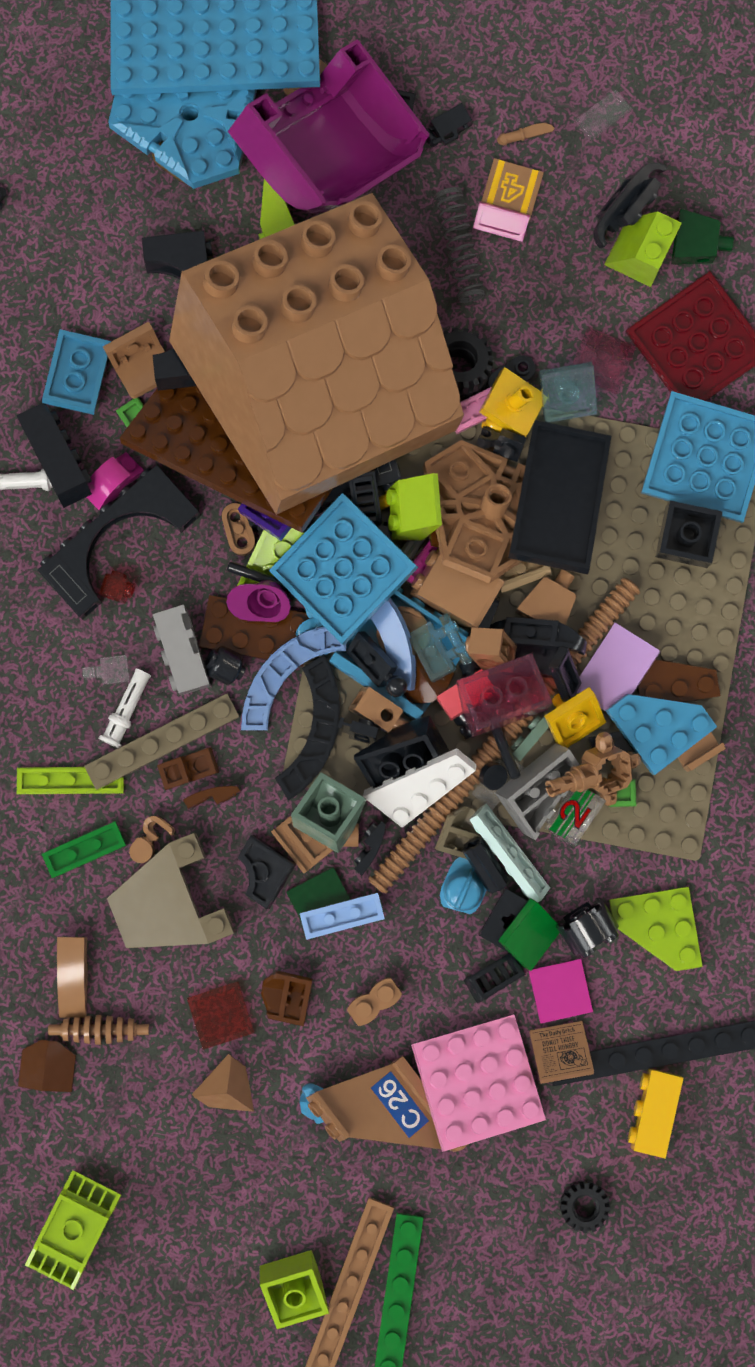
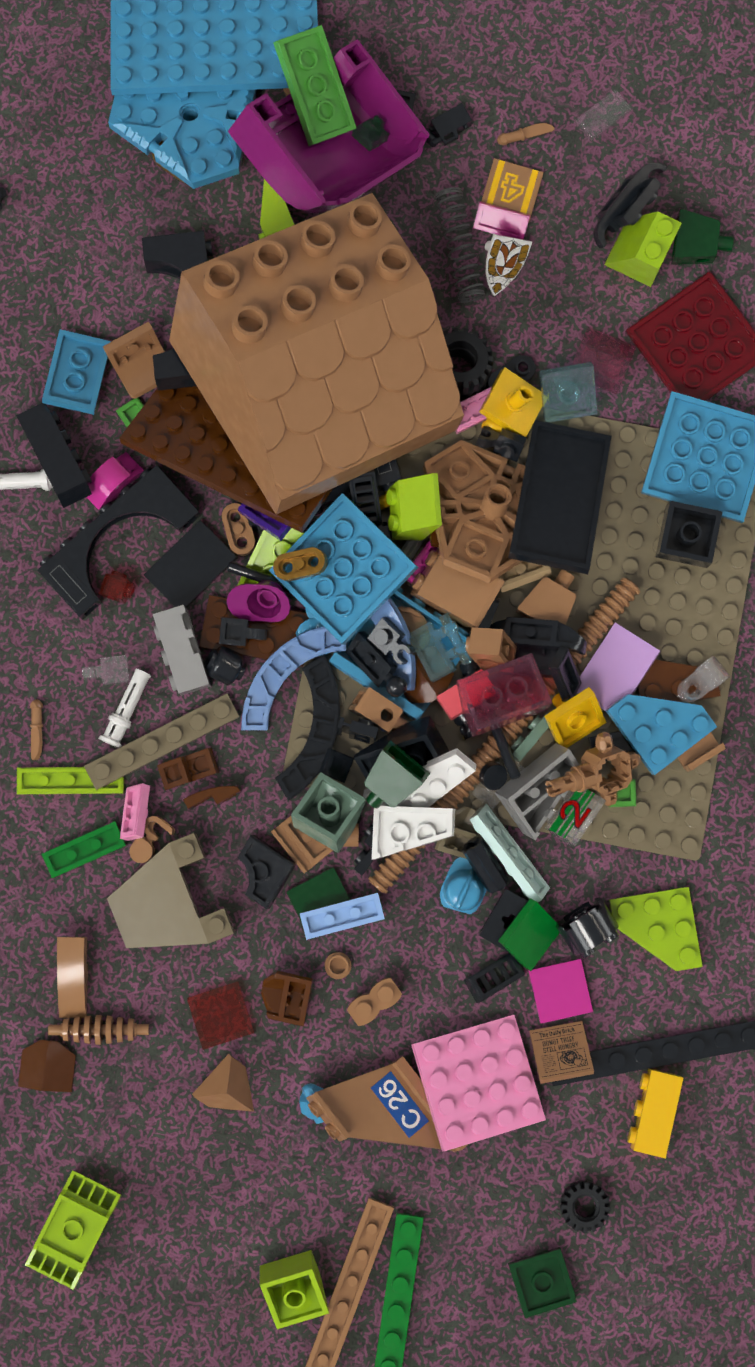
none -> medium nougat piece [30,699,43,760]
none -> bright pink plate [120,783,150,841]
none -> black tile [144,520,237,608]
none -> black plate [219,617,268,646]
none -> bright green plate [273,25,356,146]
none -> pearl gold plate [273,547,328,581]
none -> black tile [318,748,354,783]
none -> medium nougat plate [325,952,351,979]
none -> tile [351,115,389,151]
none -> torso [364,740,430,809]
none -> plate [367,617,415,665]
none -> white wing [372,806,455,860]
none -> shield [485,234,532,296]
none -> dark green plate [508,1247,577,1318]
none -> clear piece [677,655,730,703]

